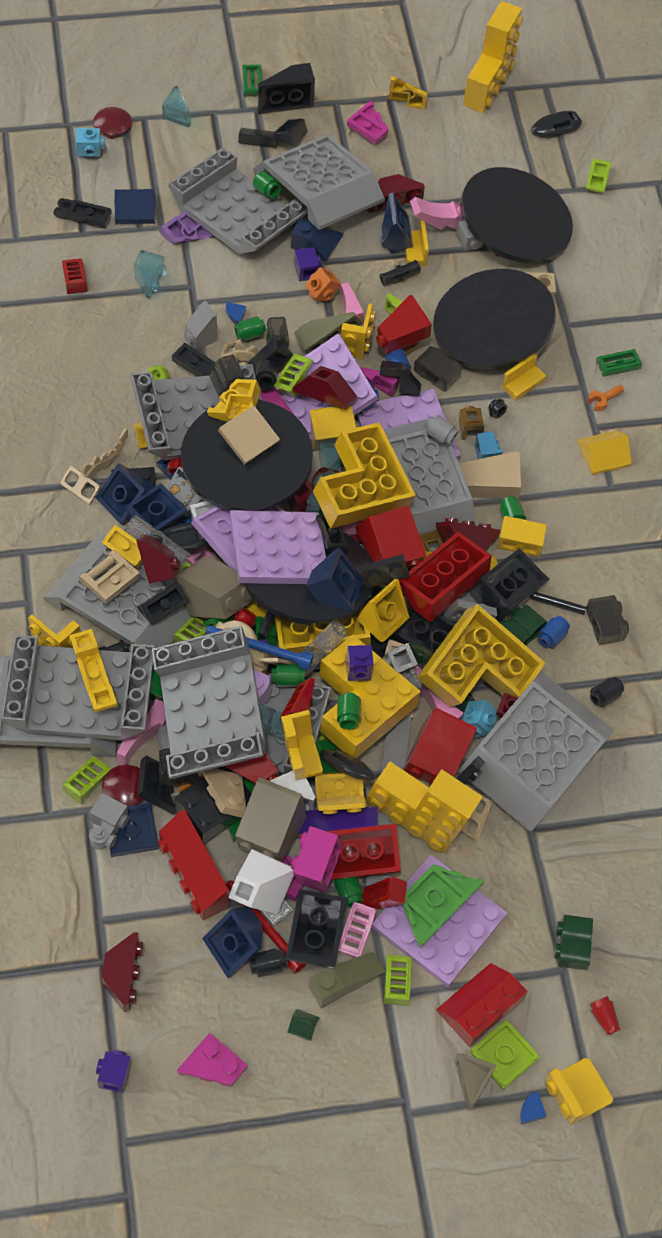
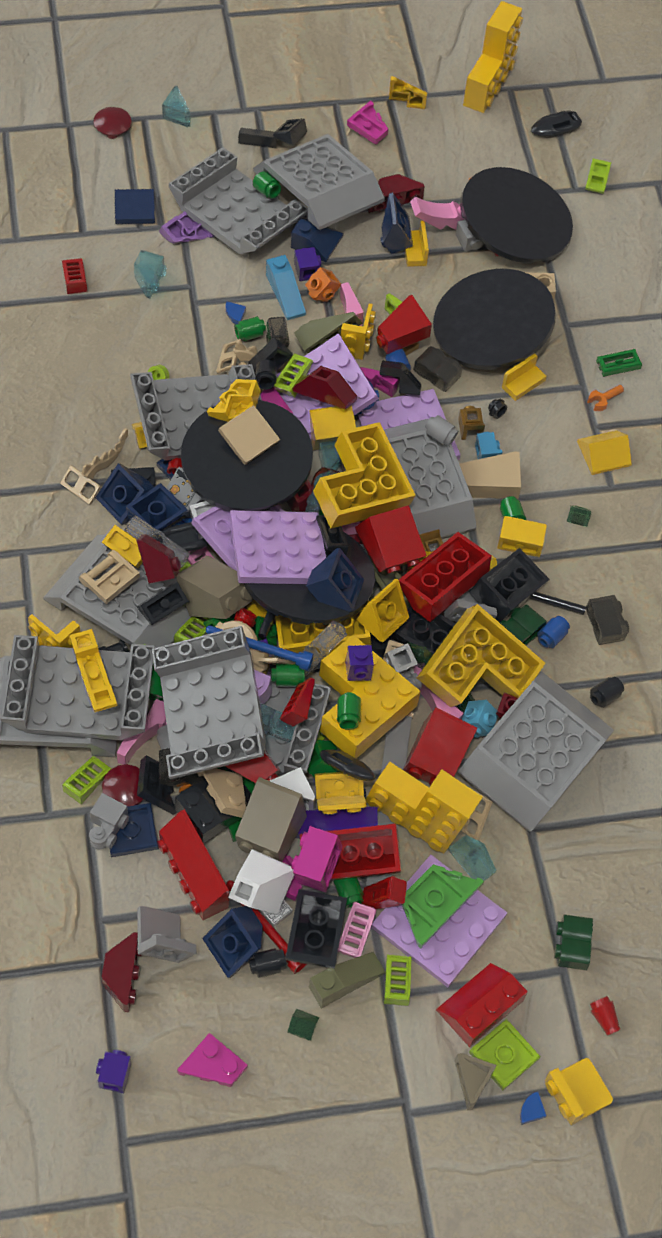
black hinge [53,198,112,228] -> none
medium azure brick [76,128,104,157] -> none
black plate [172,342,217,377] -> none
light grey slope [184,301,217,350] -> none
clear smoke brick [210,354,245,397] -> none
green tile [242,65,262,97] -> none
black slope [258,63,315,115] -> none
yellow panel [281,710,323,780] -> none
black plate [359,554,410,589] -> none
black pin [379,260,421,286] -> none
dark red slope [436,518,500,550] -> none
black plate [456,755,485,786] -> none
none -> light grey bracket [137,906,196,963]
none -> dark azure slope [266,255,306,320]
none -> clear light blue slope [448,835,496,881]
none -> clear green slope [566,505,592,527]

